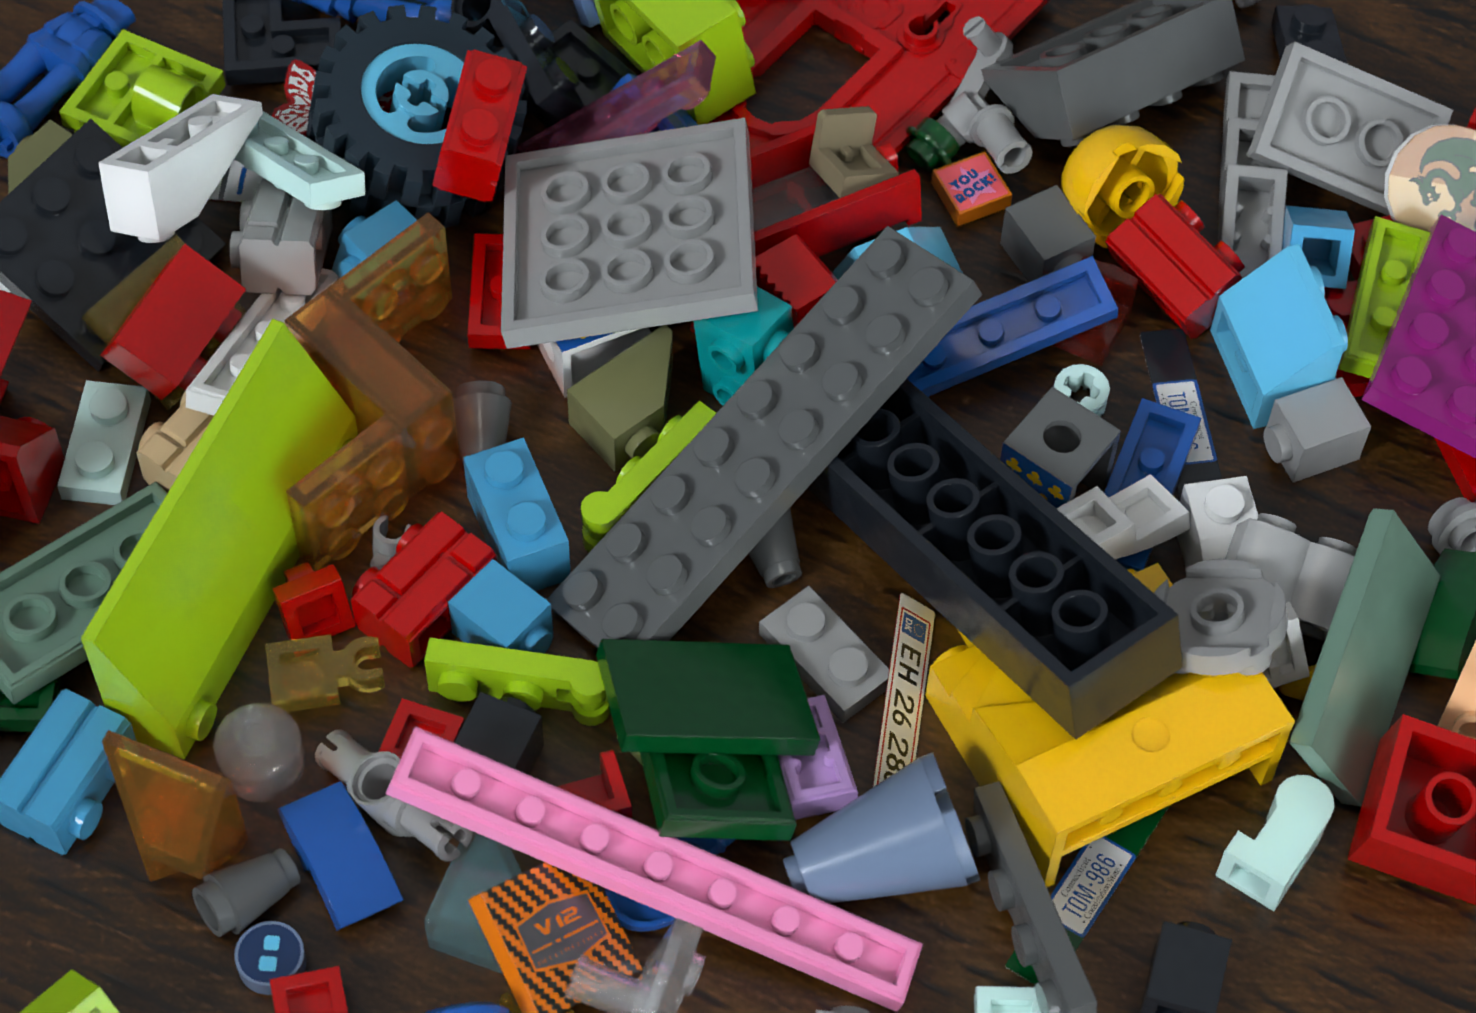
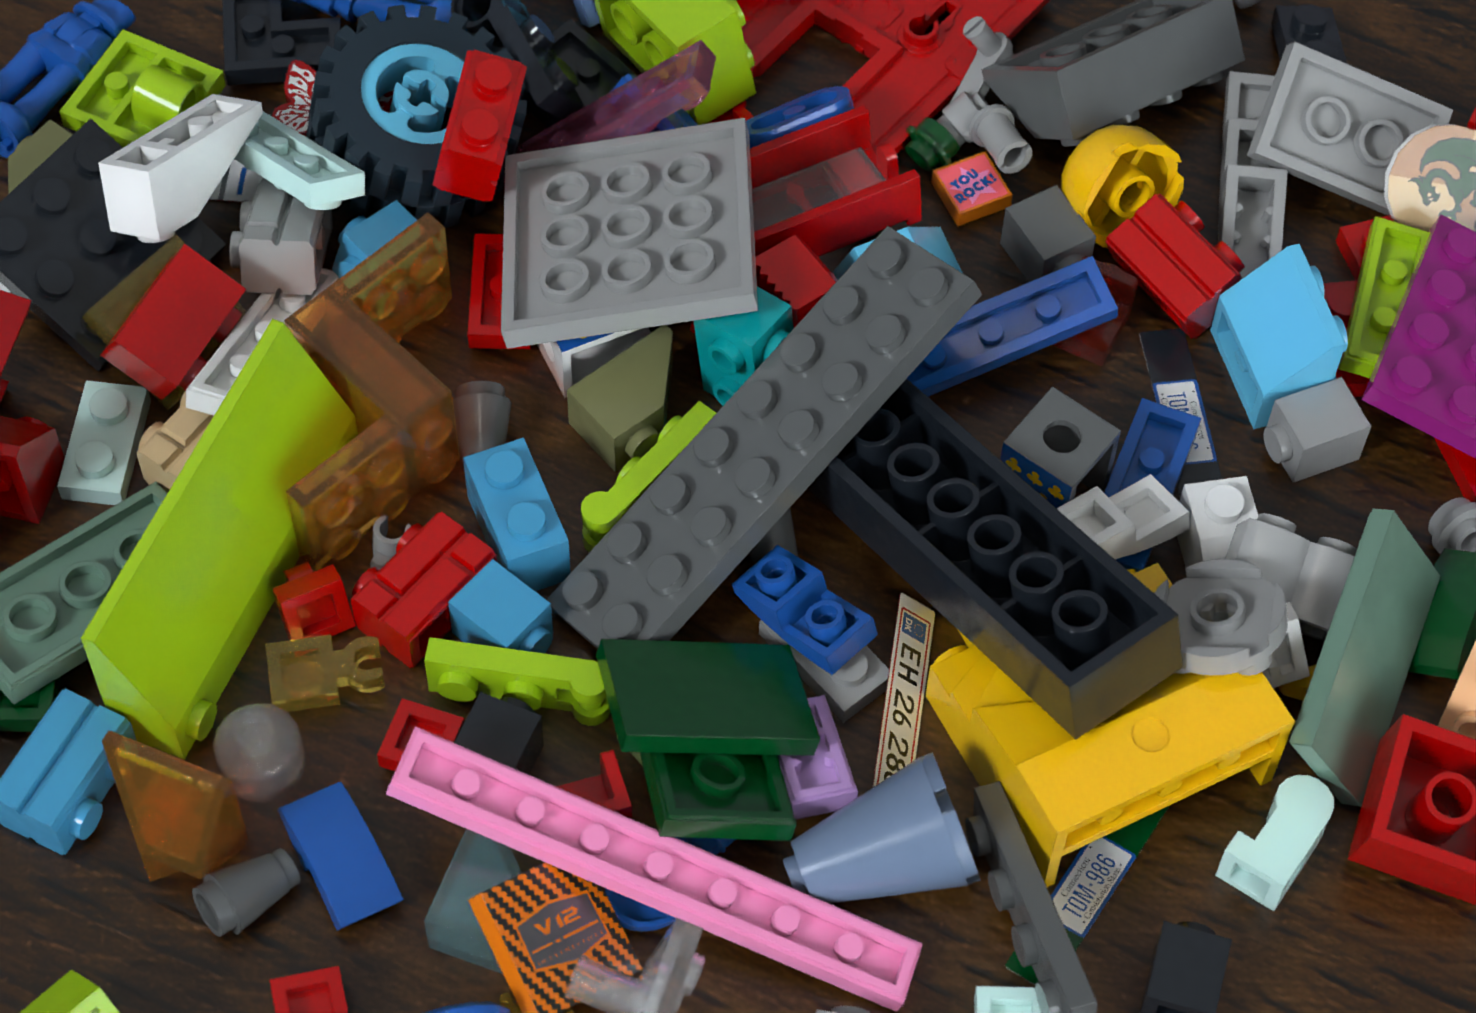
dark blue tile [234,921,307,995] -> none
light grey pin [315,730,473,862] -> none
dark tan bracket [809,106,899,198] -> none
light aqua bush [1054,364,1110,417] -> none
dark azure brick [1282,206,1355,289] -> none
none -> blue slope [732,545,878,675]
none -> blue plate [746,86,854,148]

